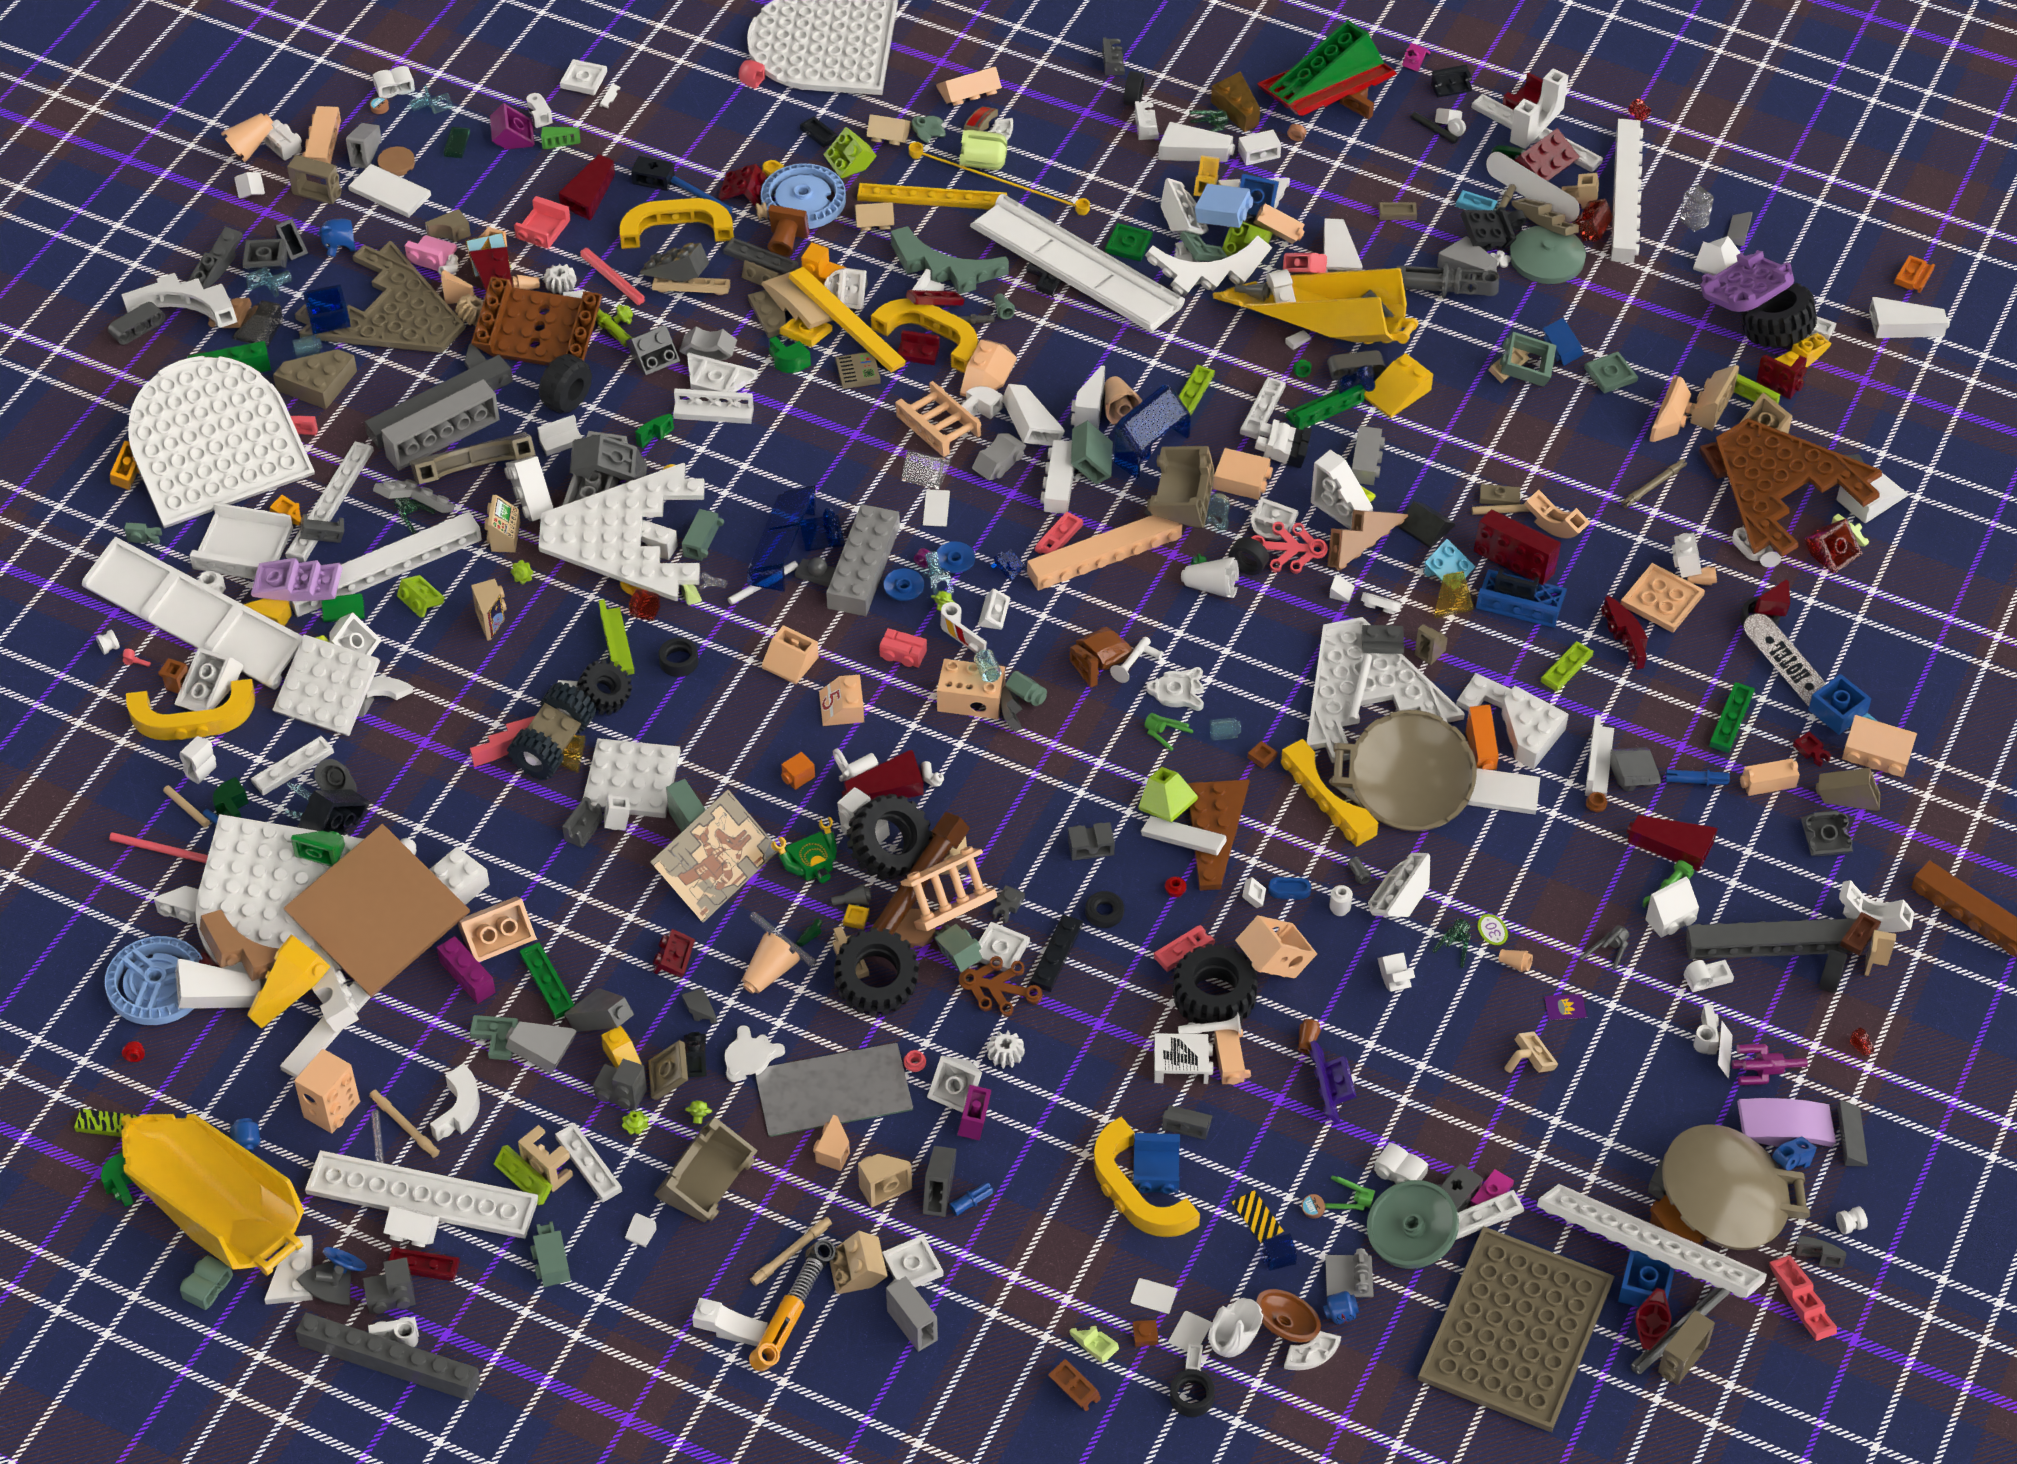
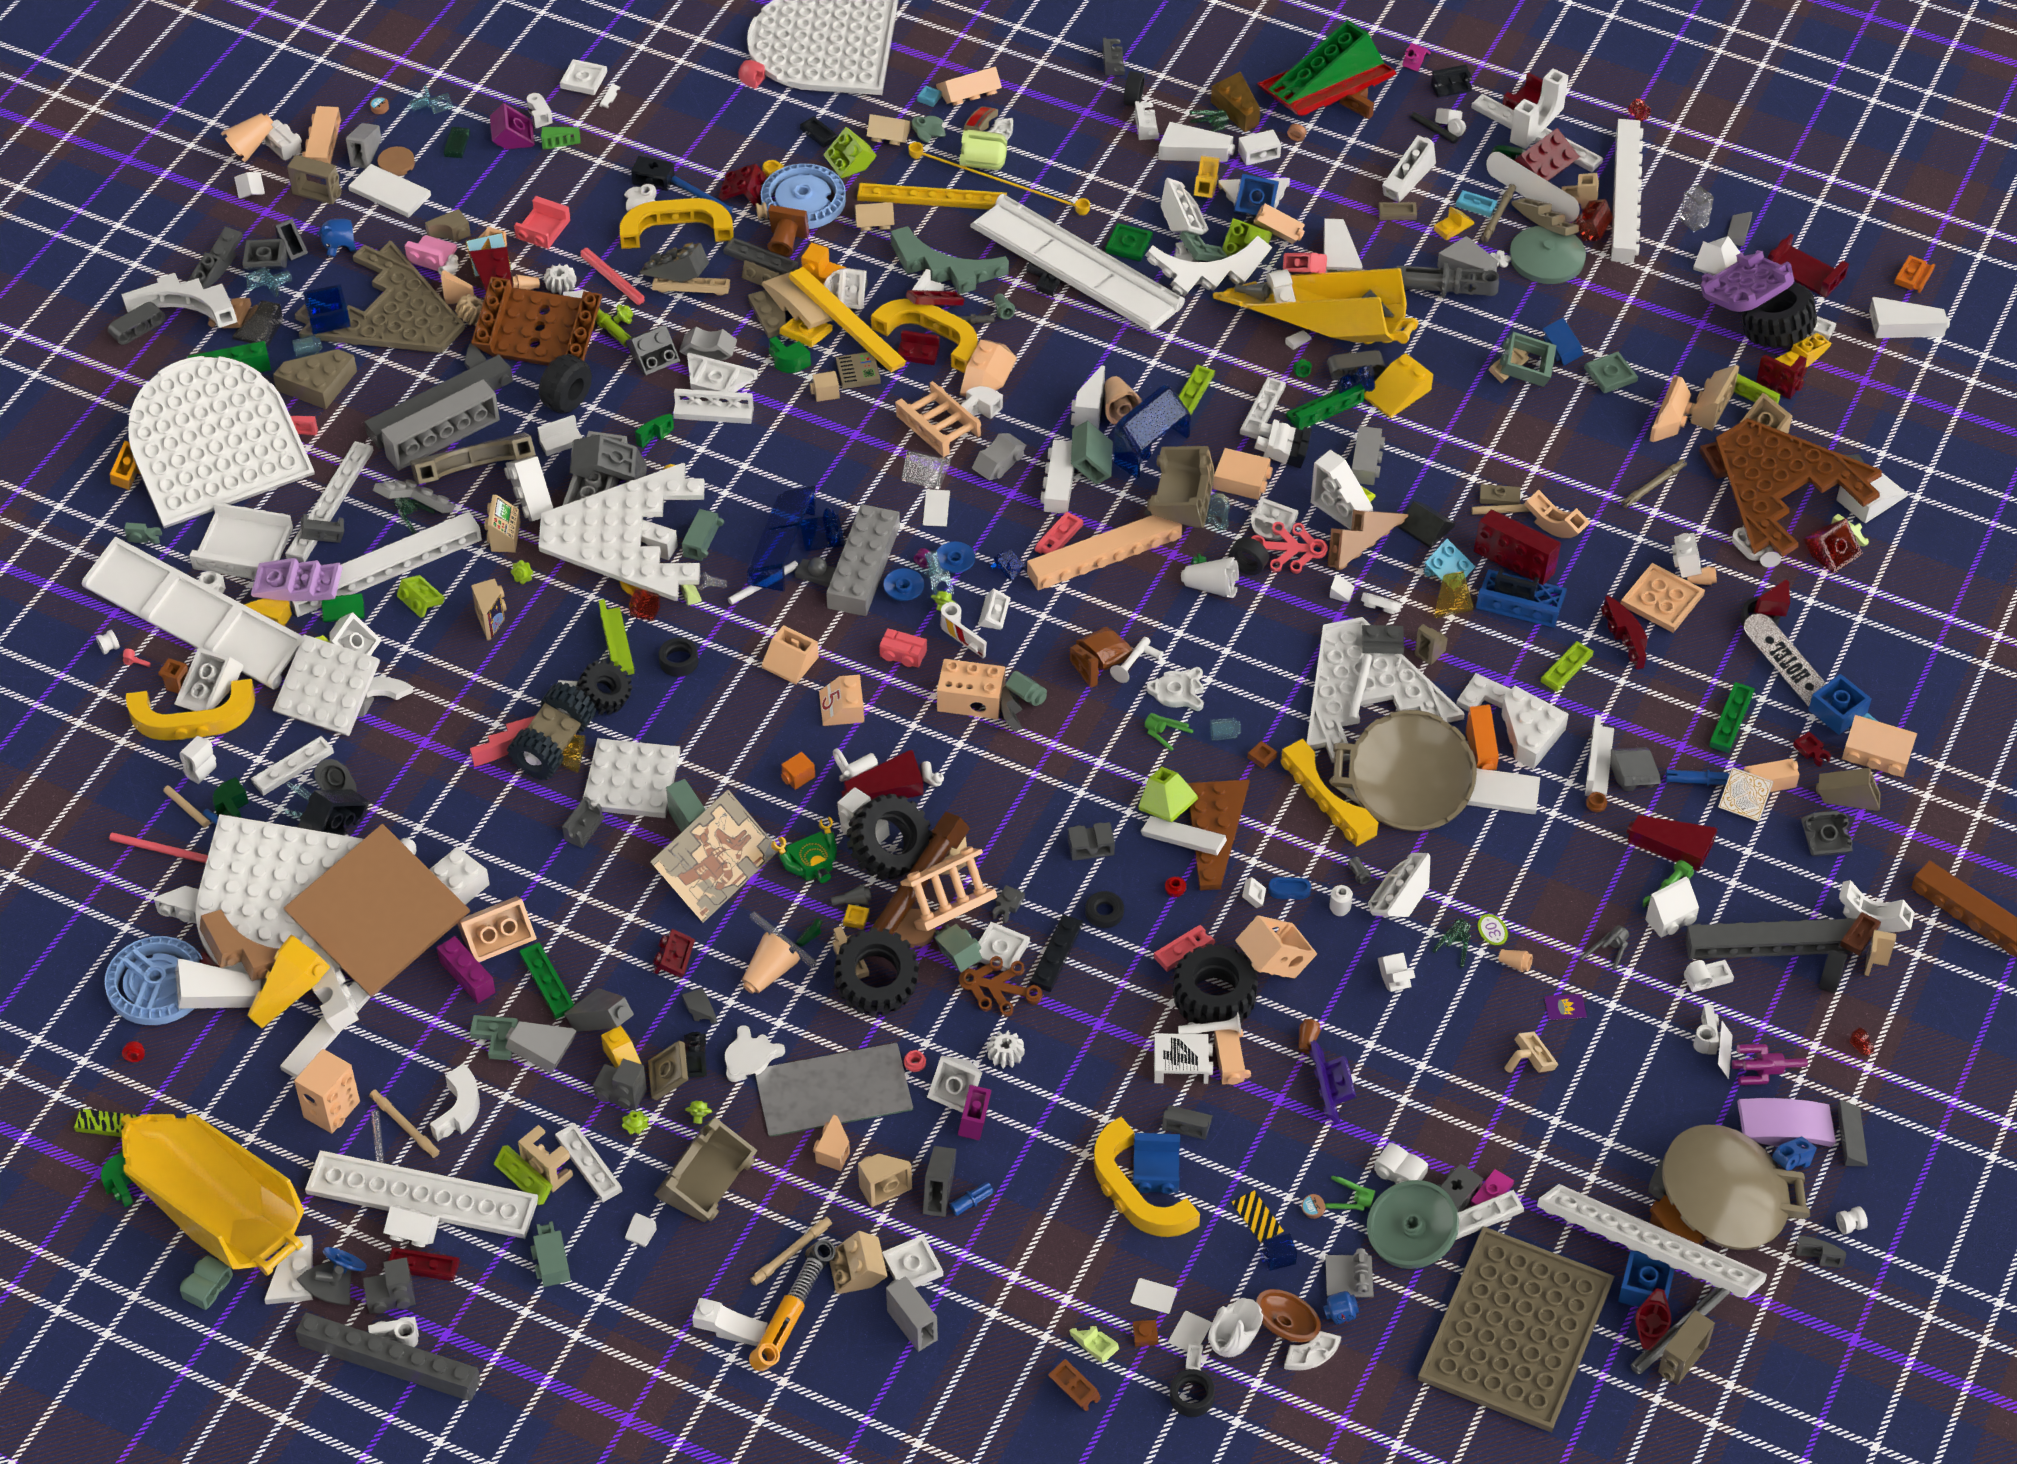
blue head [229,1118,261,1152] -> none
light orange slope [269,495,301,526] -> none
green slope [291,831,345,867] -> none
white brick [373,66,415,98] -> none
dark red slope [559,154,615,220] -> none
white brick [604,795,630,830] -> none
clear light blue brick [974,649,1002,682] -> none
white slope [1003,384,1065,446] -> none
light blue brick [1195,184,1253,228] -> none
black plate [1460,207,1526,251] -> none
coral slope [1769,1255,1837,1341] -> none
none -> white plate [624,184,657,211]
none -> tan brick [810,371,840,402]
none -> medium azure tile [917,86,942,107]
none -> white slope [1382,135,1436,202]
none -> yellow slope [1434,206,1474,241]
none -> tile [1718,767,1774,821]
none -> dark red panel [1768,233,1849,298]

